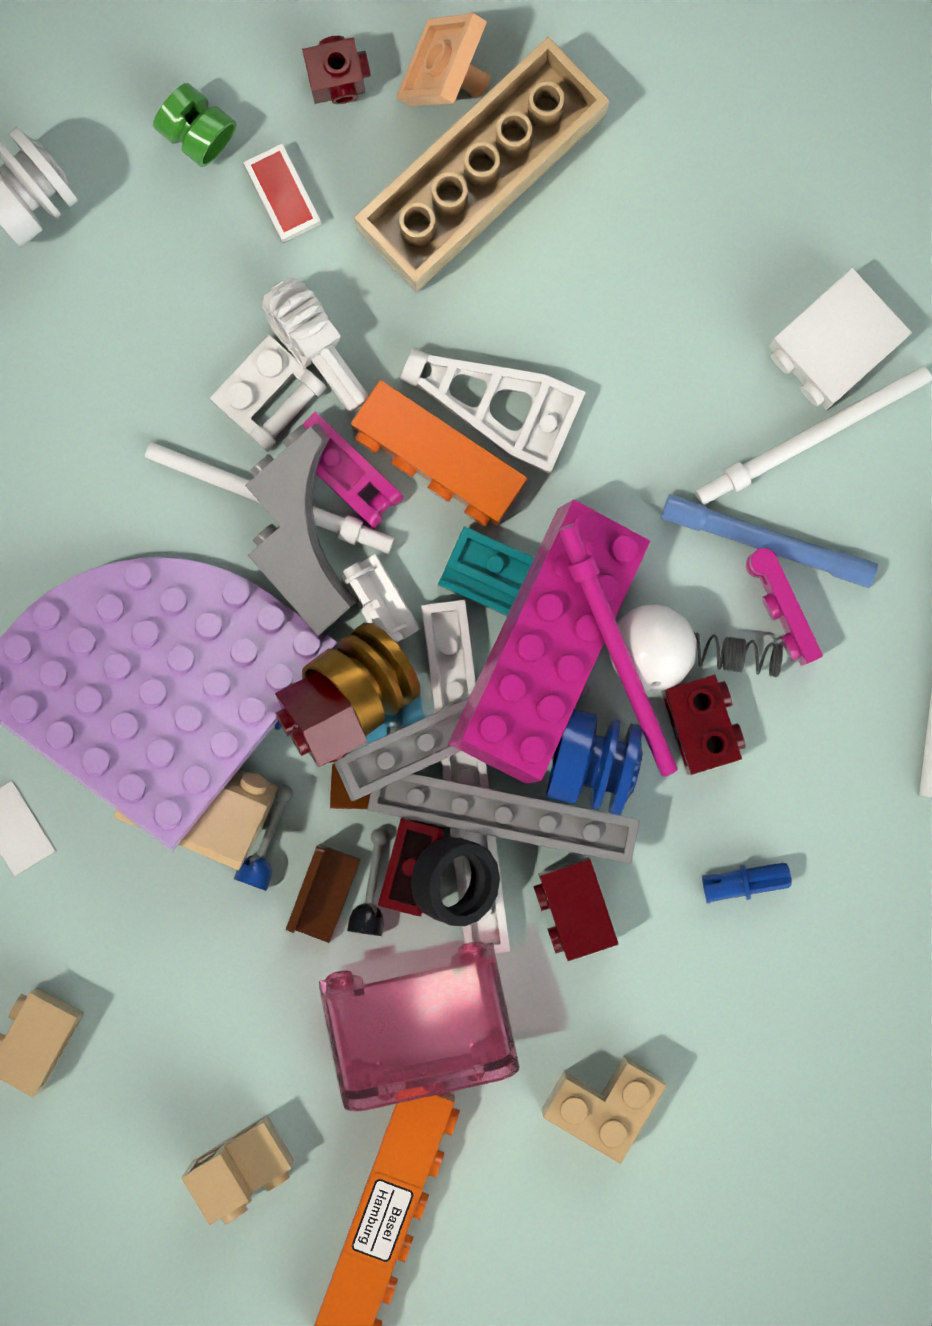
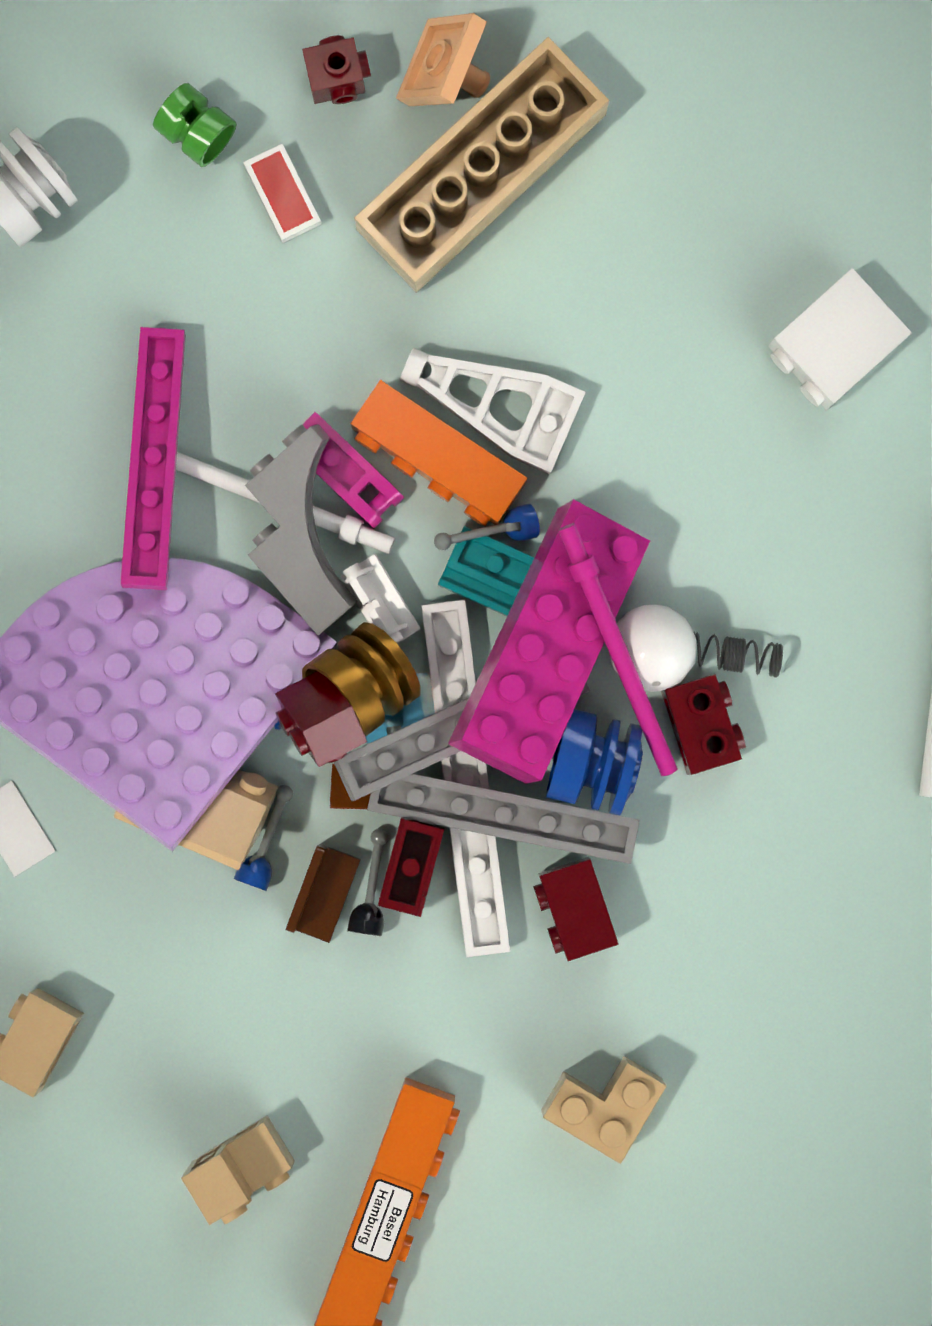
white plate [210,335,327,452] -> none
white gear [262,278,368,411] -> none
clear pink windscreen [319,942,520,1112] -> none
black tyre [411,837,500,926] -> none
medium blue piece [661,494,878,588] -> none
white bar [695,366,932,505] -> none
blue axle [701,862,792,904] -> none
dark pink plate [745,548,823,665] -> none
none -> dark pink plate [120,327,186,590]
none -> hinge [434,504,540,550]

